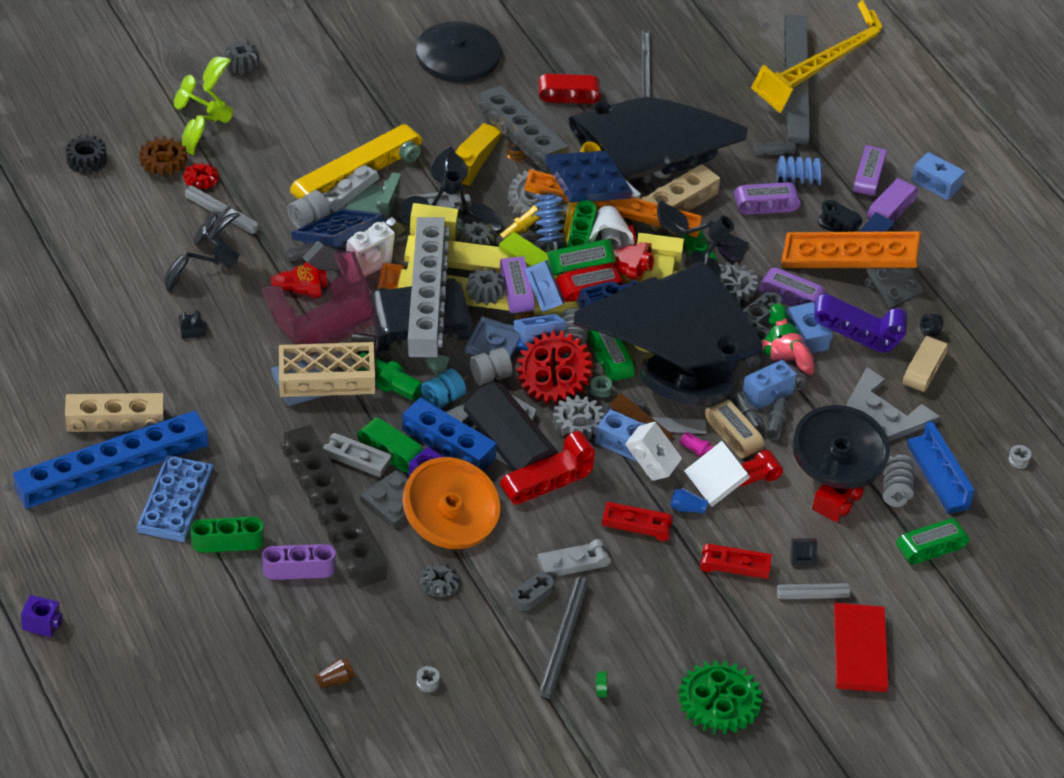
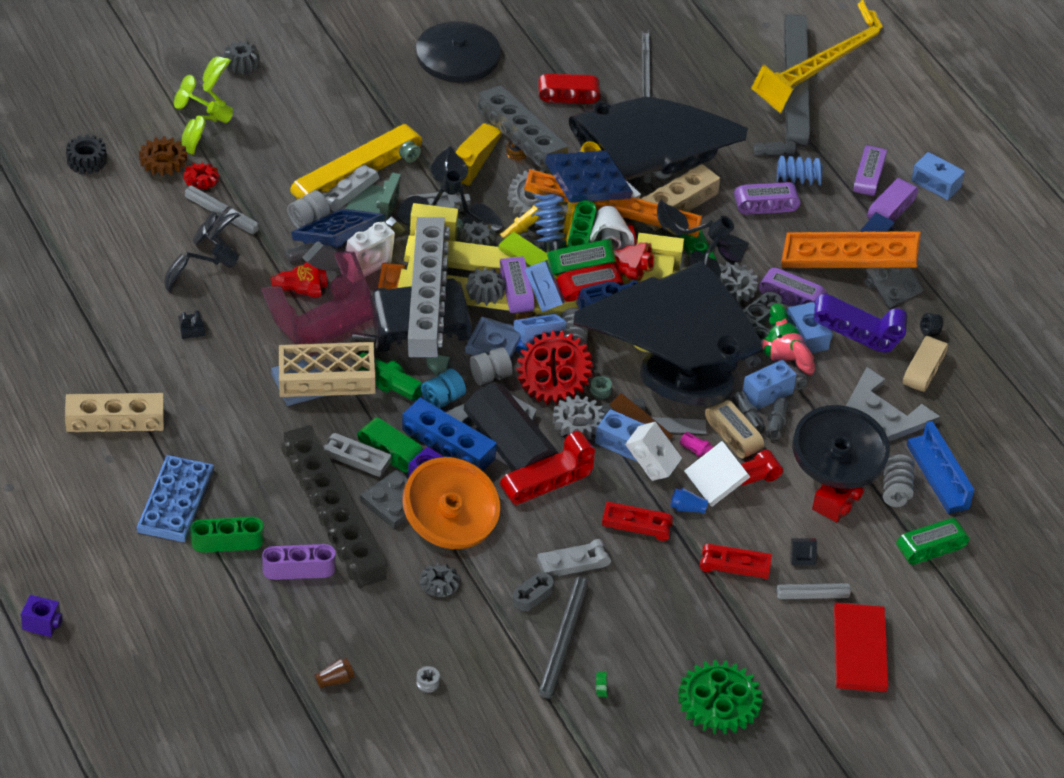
blue brick [13,410,208,509] -> none
green beam [588,330,634,382] -> none
black piece [818,200,863,232] -> none
light grey bush [1008,445,1032,469] -> none

